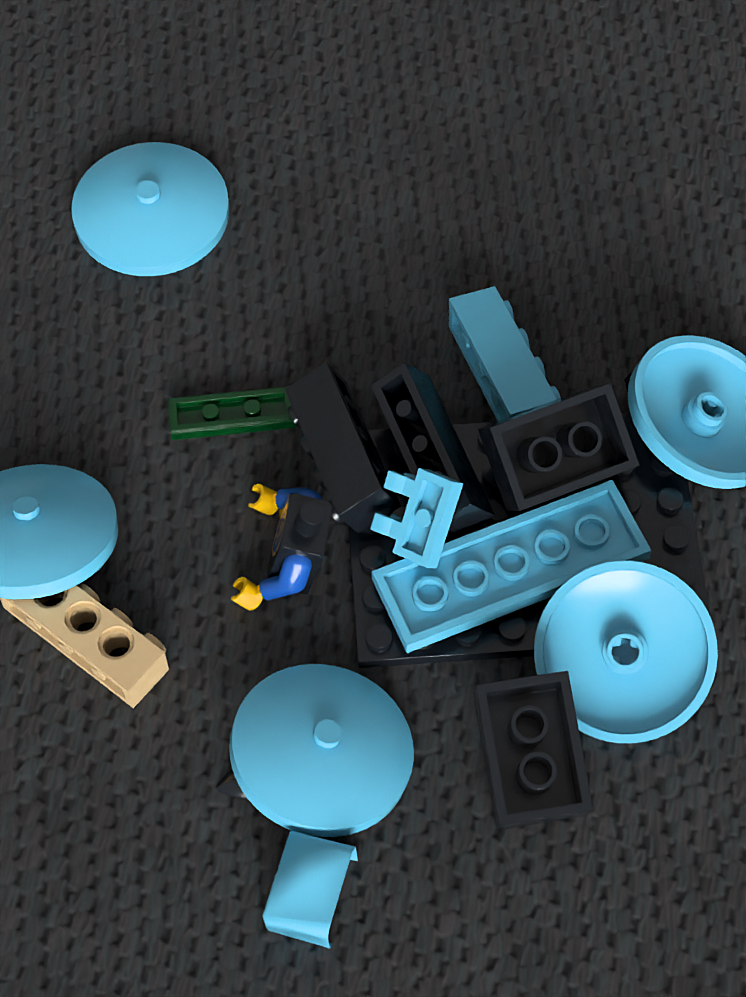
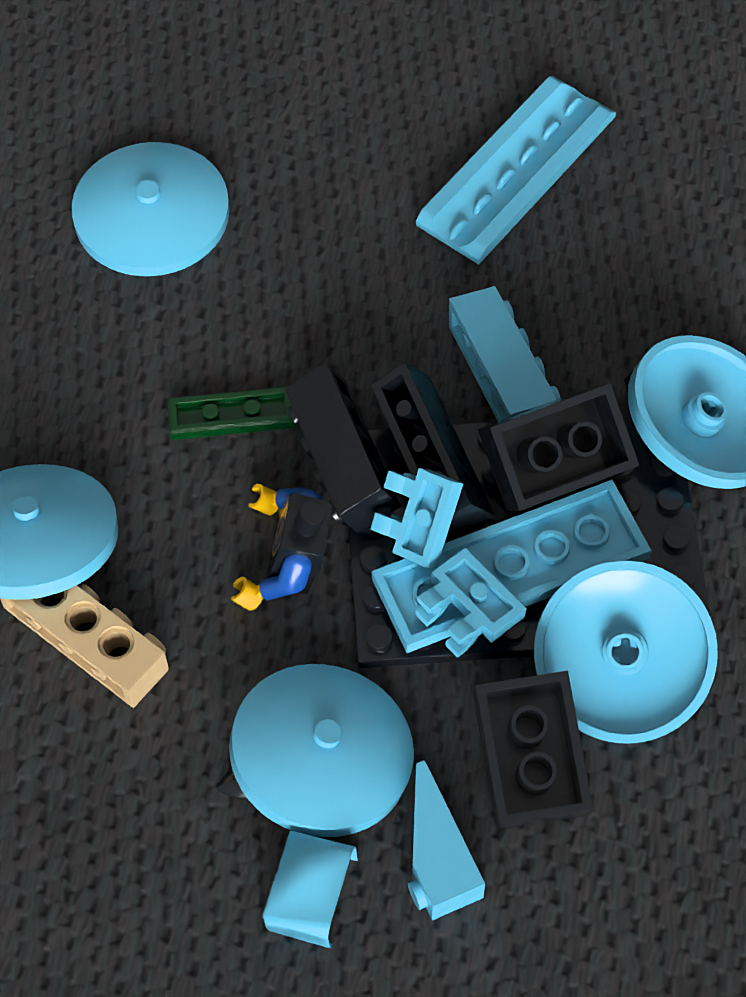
none -> medium azure slope [408,760,485,920]
none -> medium azure plate [415,548,527,658]
none -> medium azure plate [416,76,616,265]

